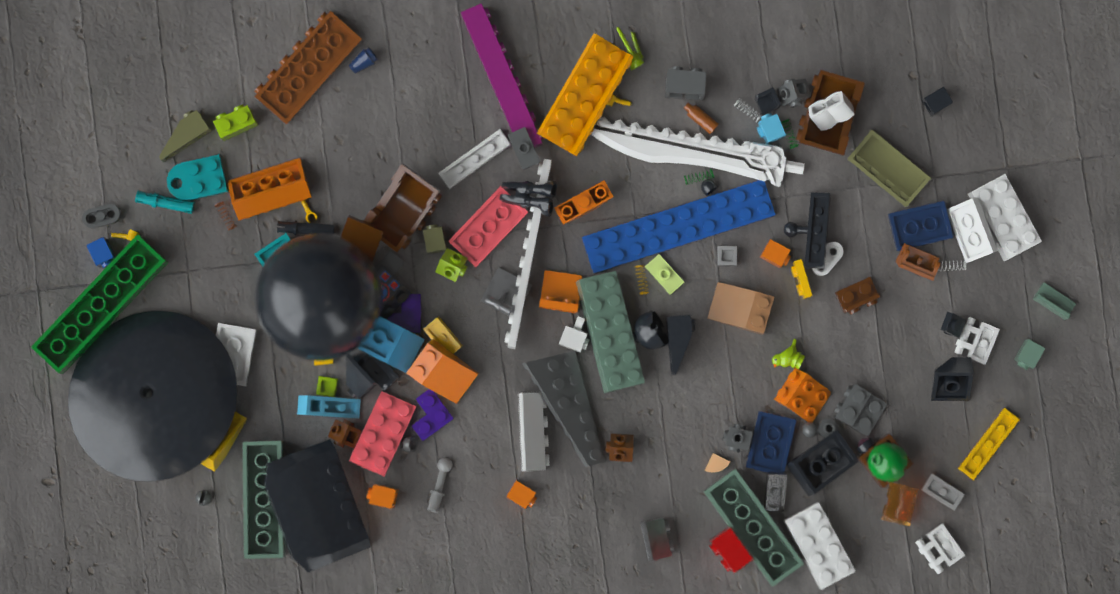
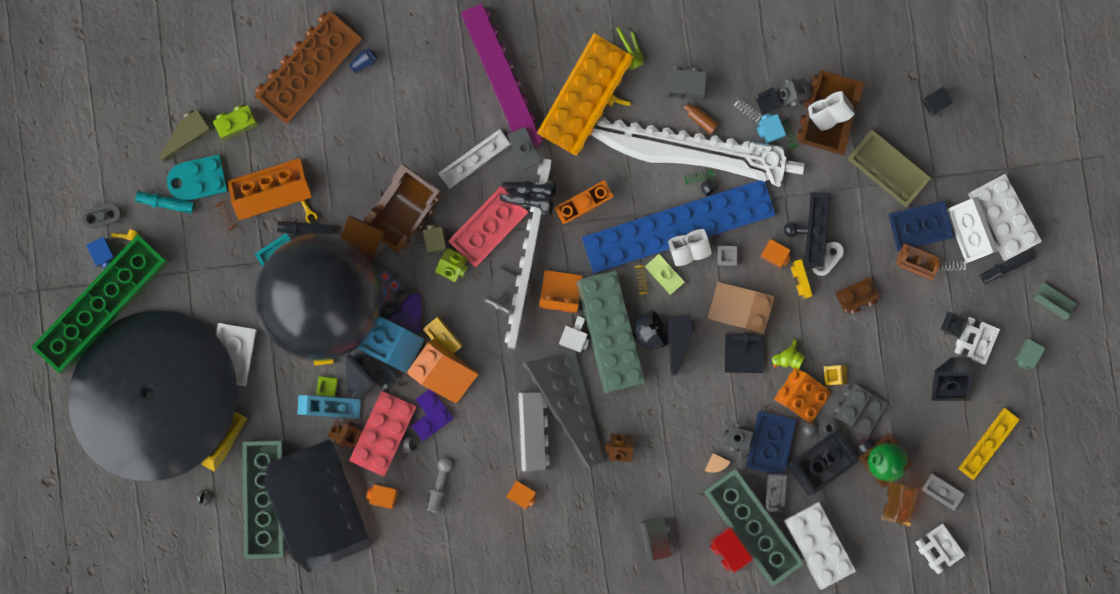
none -> white brick [668,229,712,266]
none -> black plate [725,331,764,373]
none -> yellow slope [823,365,848,386]
none -> black axle [980,250,1035,285]

